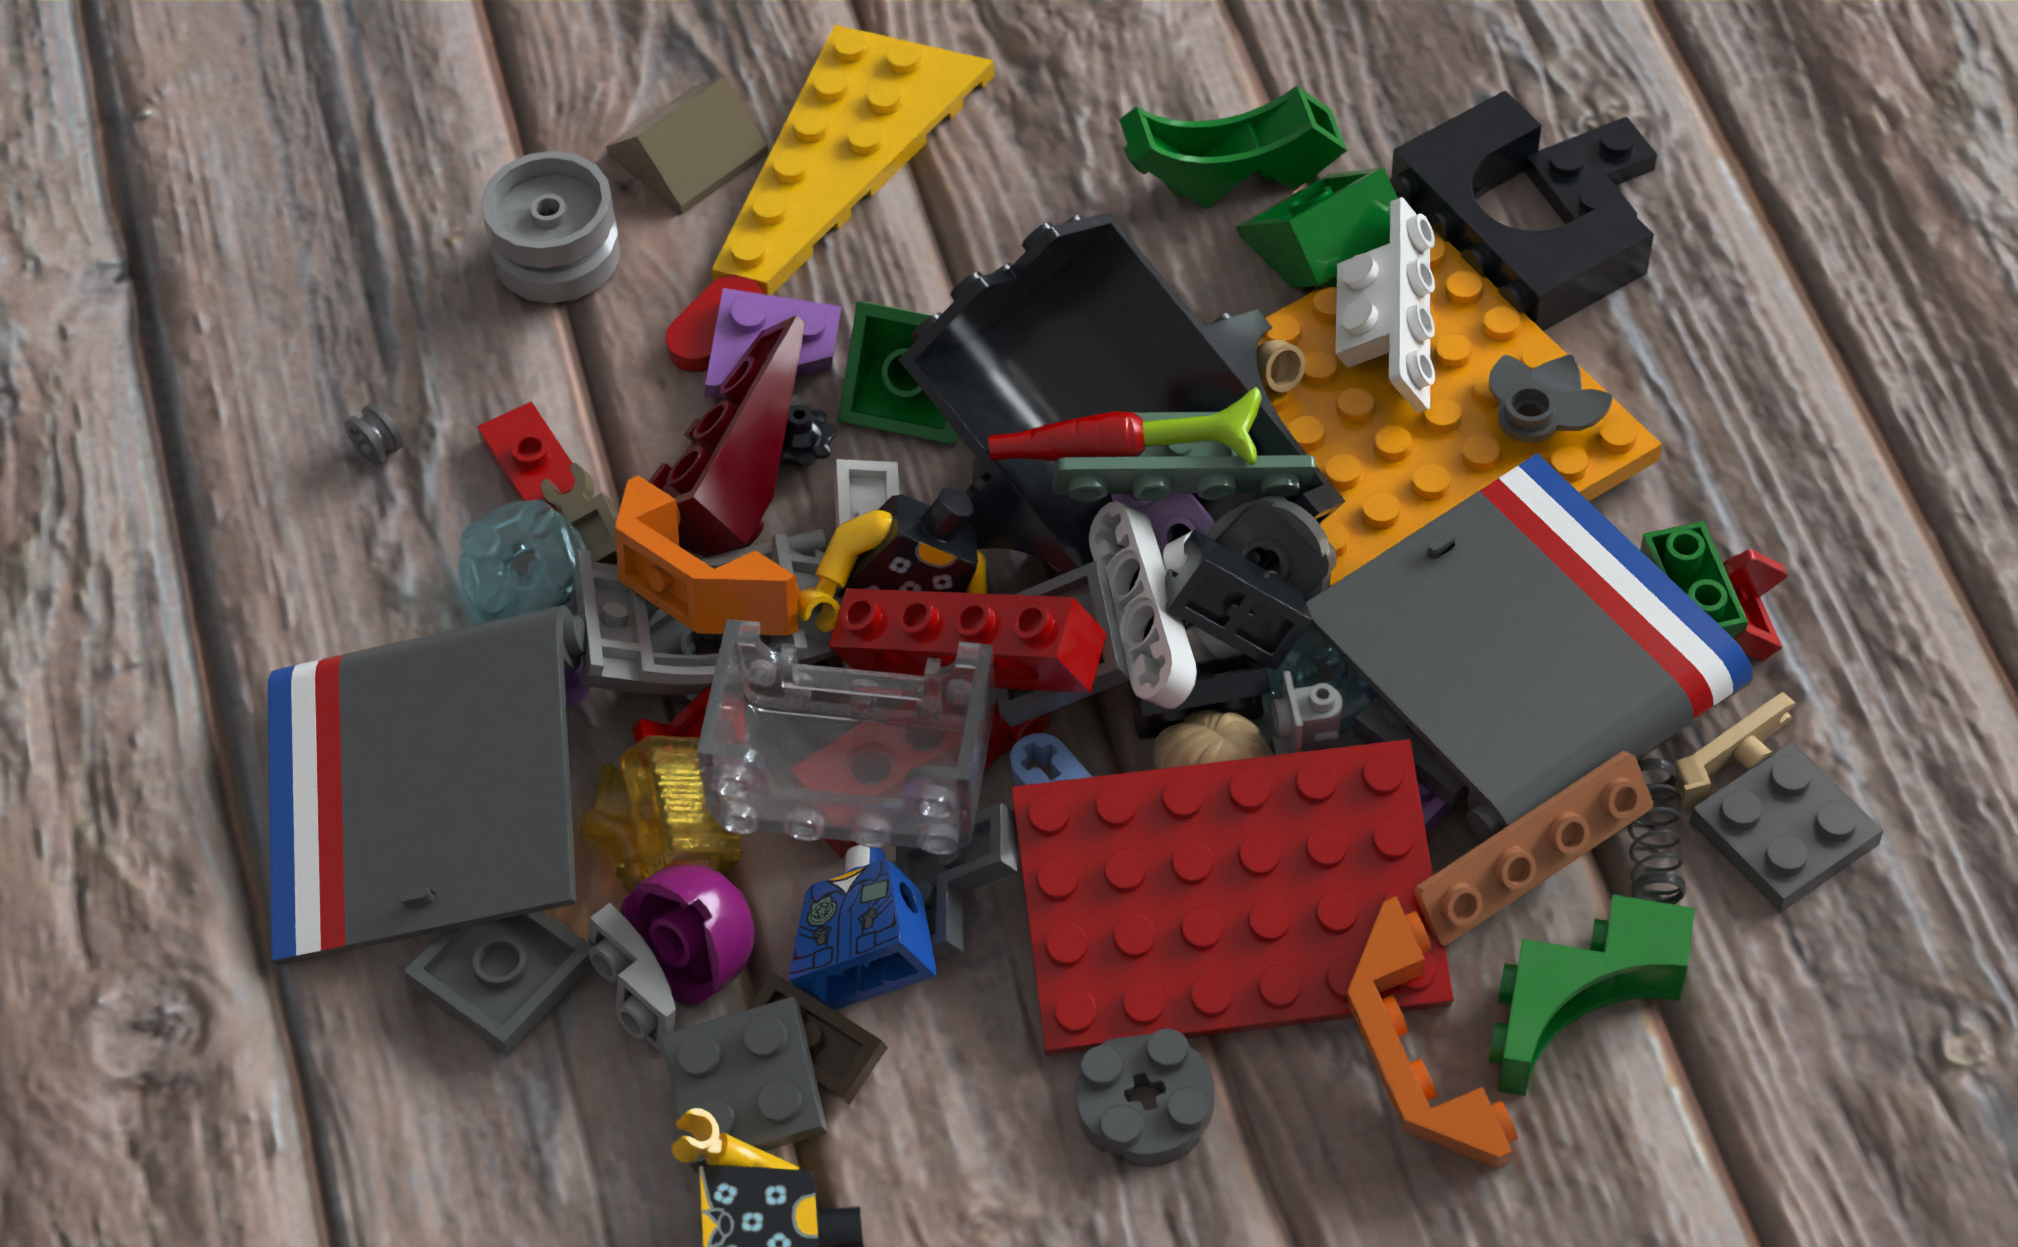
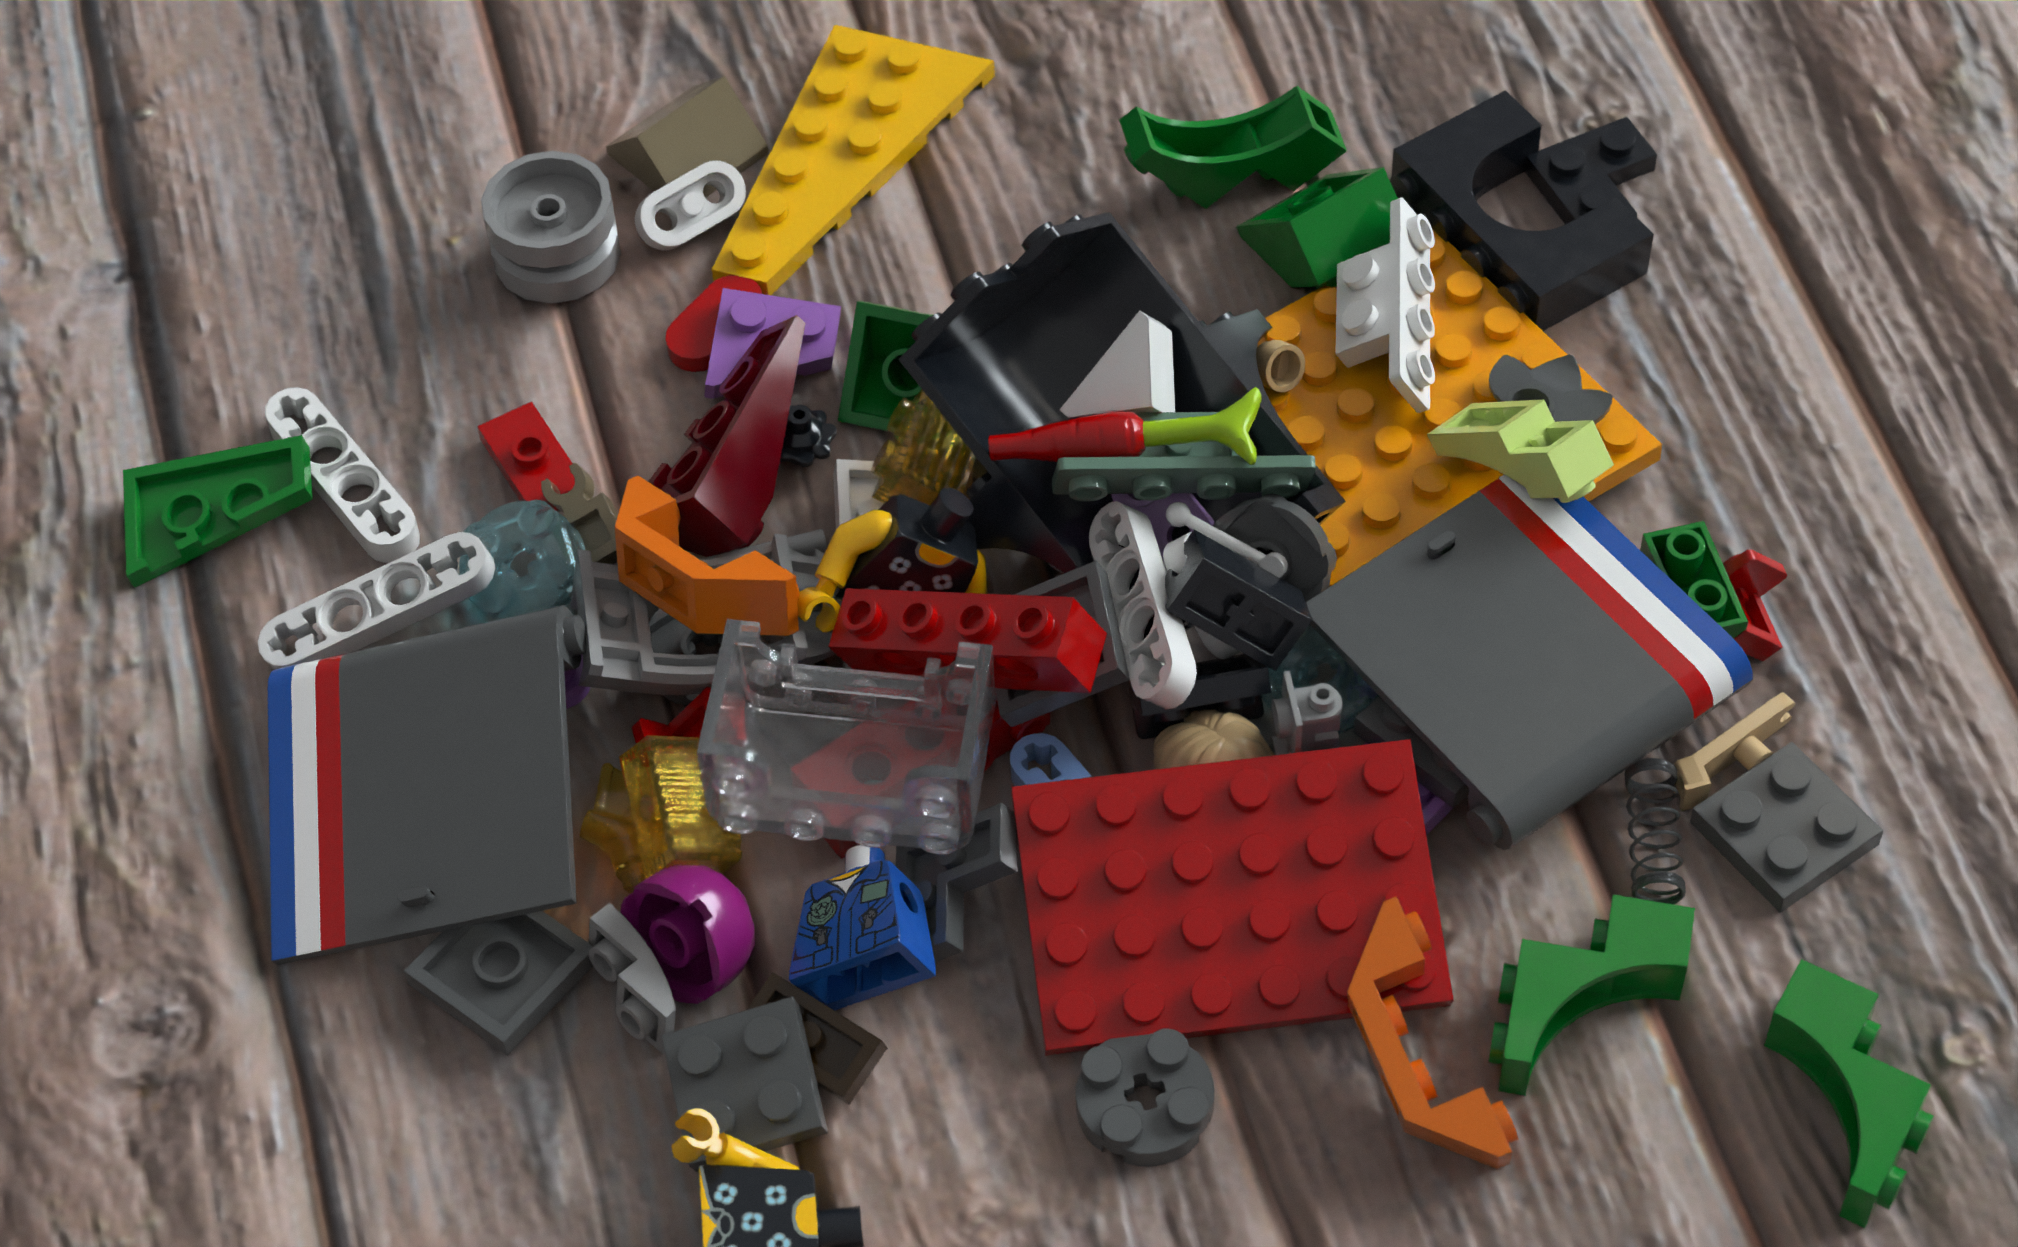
flat silver bush [344,403,404,465] -> none
nougat bracket [1414,751,1653,946] -> none
none -> green wing [123,435,313,588]
none -> white beam [258,532,495,670]
none -> white beam [265,387,420,563]
none -> white plate [635,161,746,250]
none -> clear yellow brick [871,389,976,505]
none -> white slope [1060,310,1175,419]
none -> white hinge [1166,502,1288,578]
none -> yellowish green slope [1427,399,1614,503]
none -> green arch [1764,959,1934,1228]

